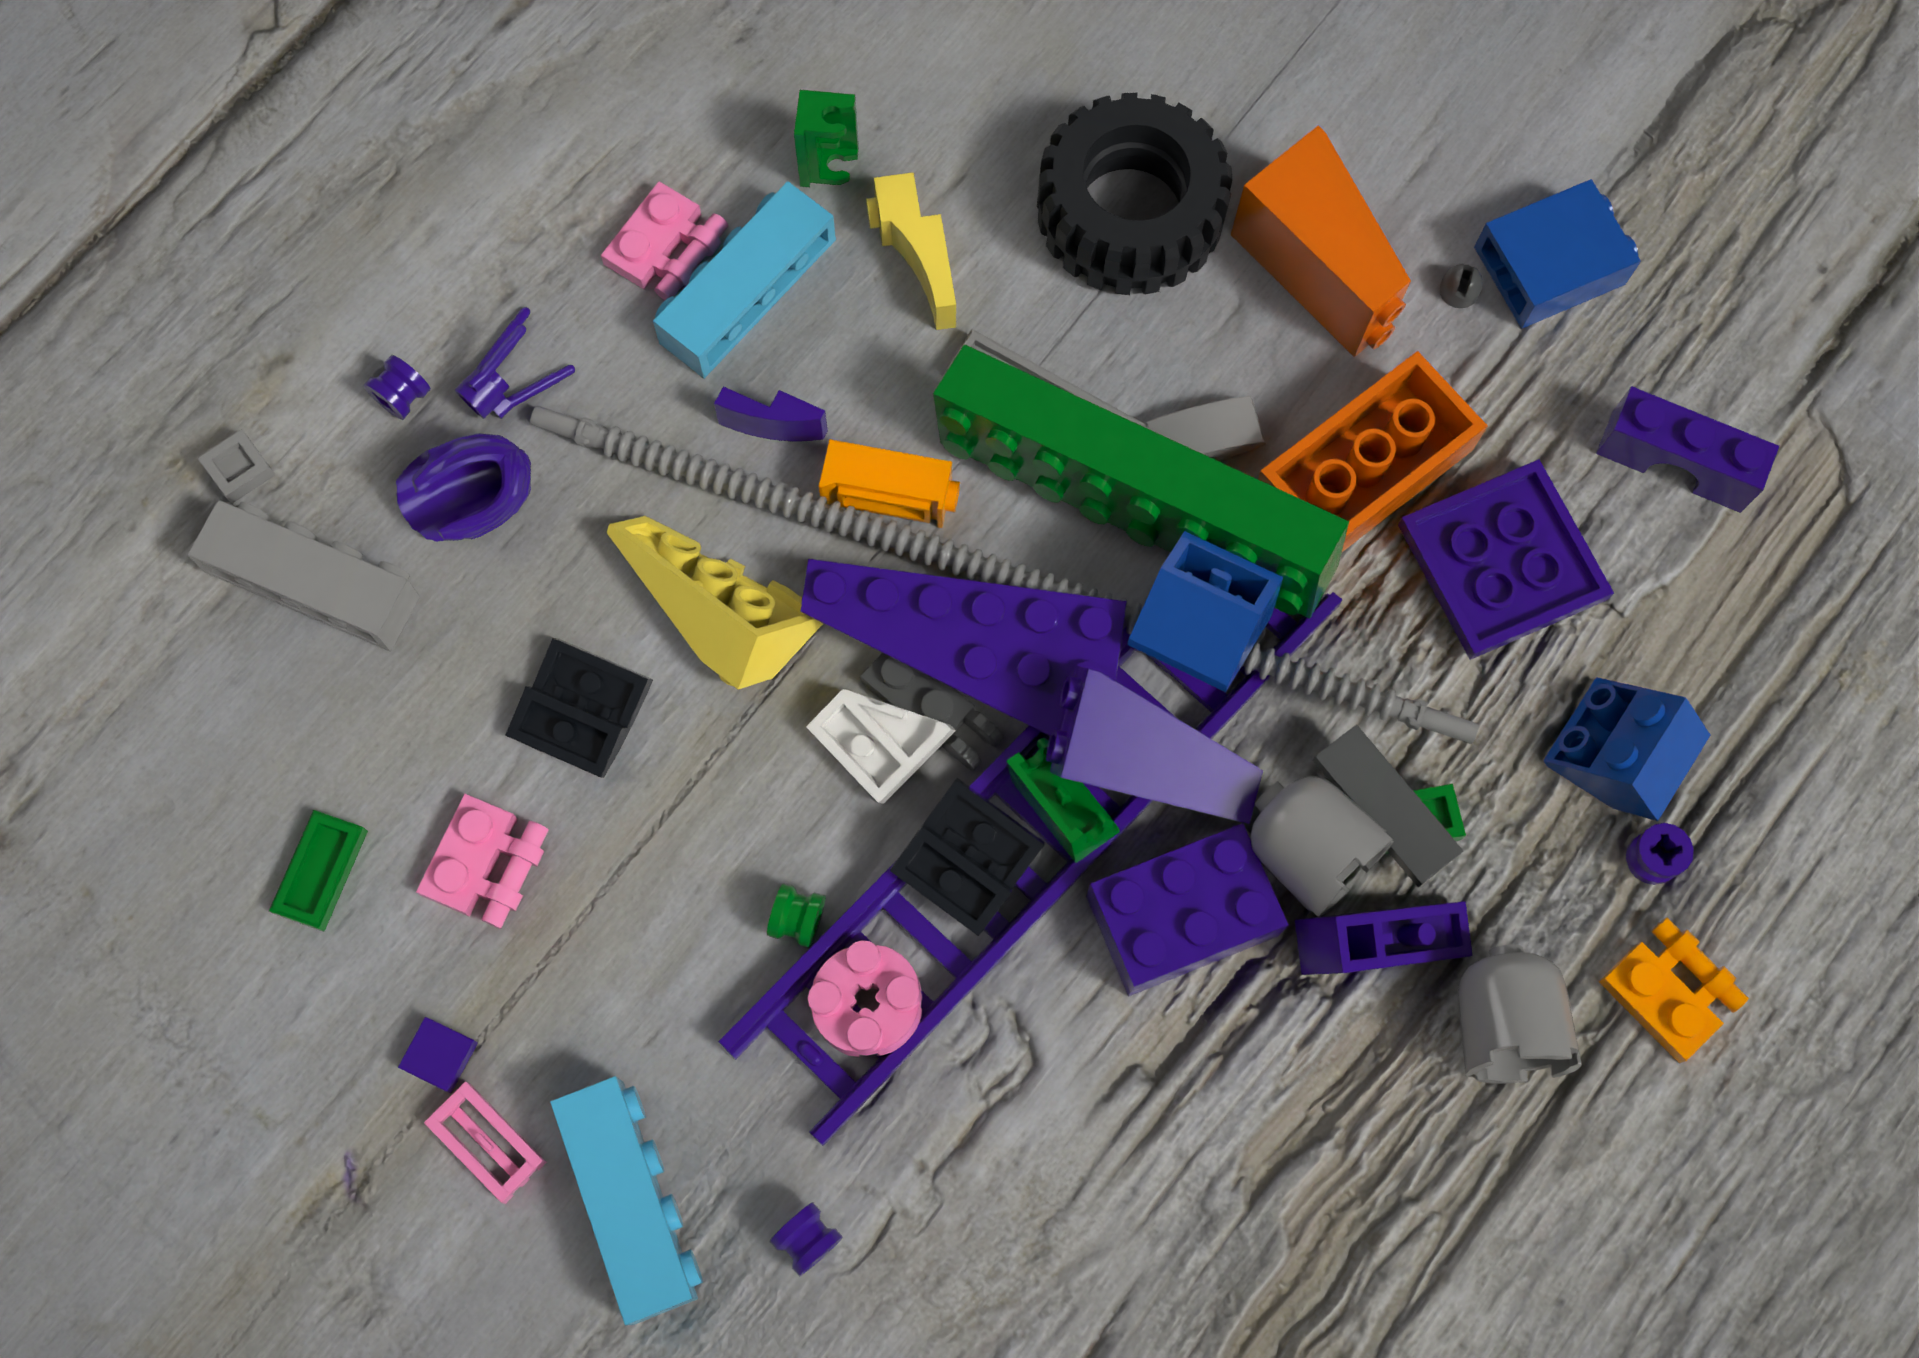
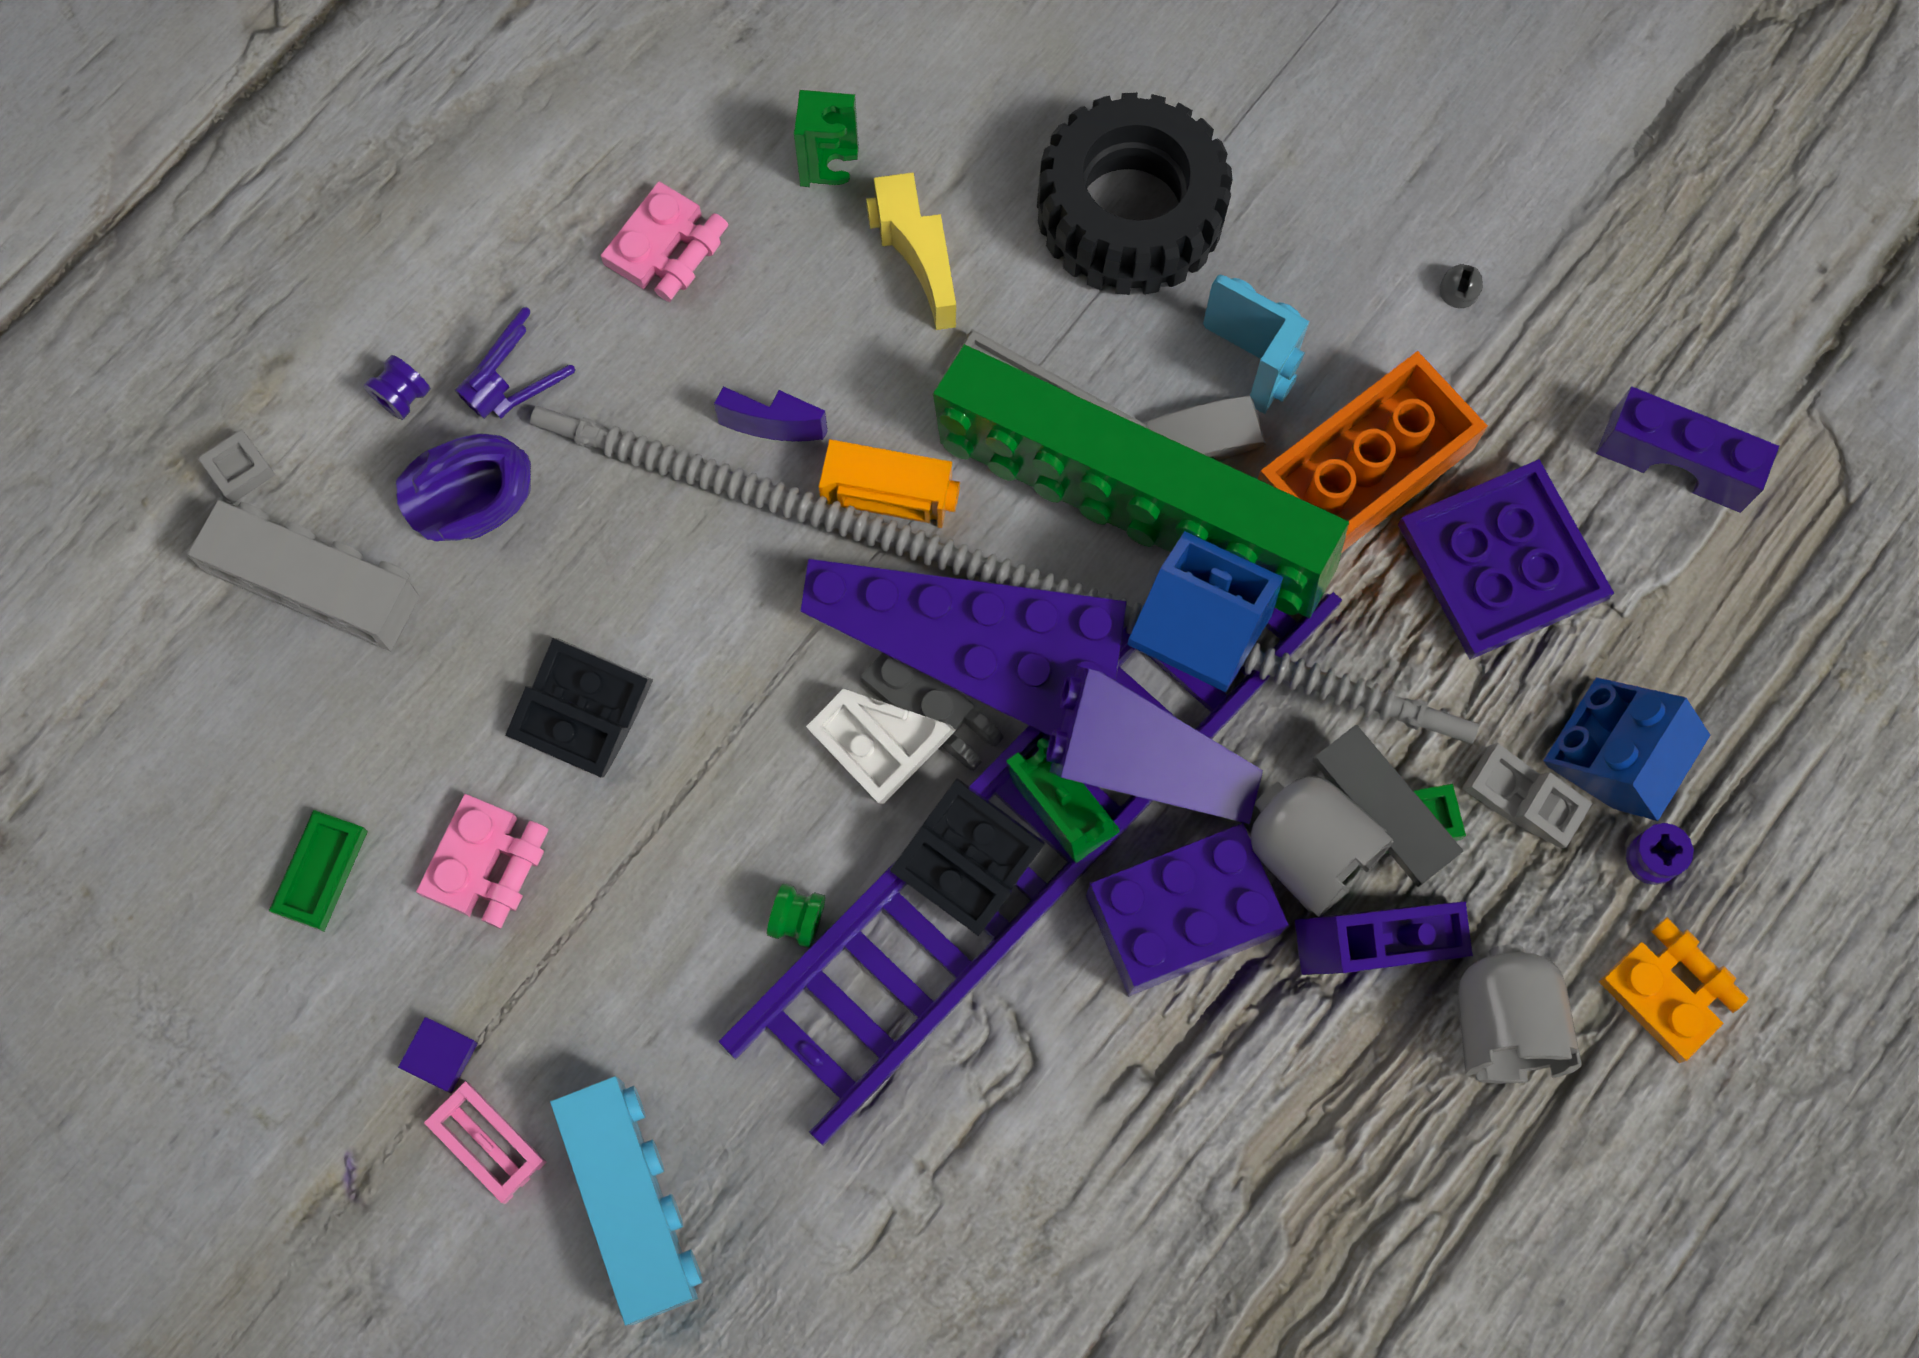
light yellow wedge [607,516,823,690] -> none
medium azure brick [653,181,836,379] -> none
dark purple wheel [770,1202,843,1277] -> none
bright pink plate [808,940,922,1057] -> none
orange slope [1231,125,1411,357] -> none
blue brick [1474,179,1641,329] -> none
none -> medium azure bracket [1203,275,1309,414]
none -> light grey slope [1462,743,1593,848]

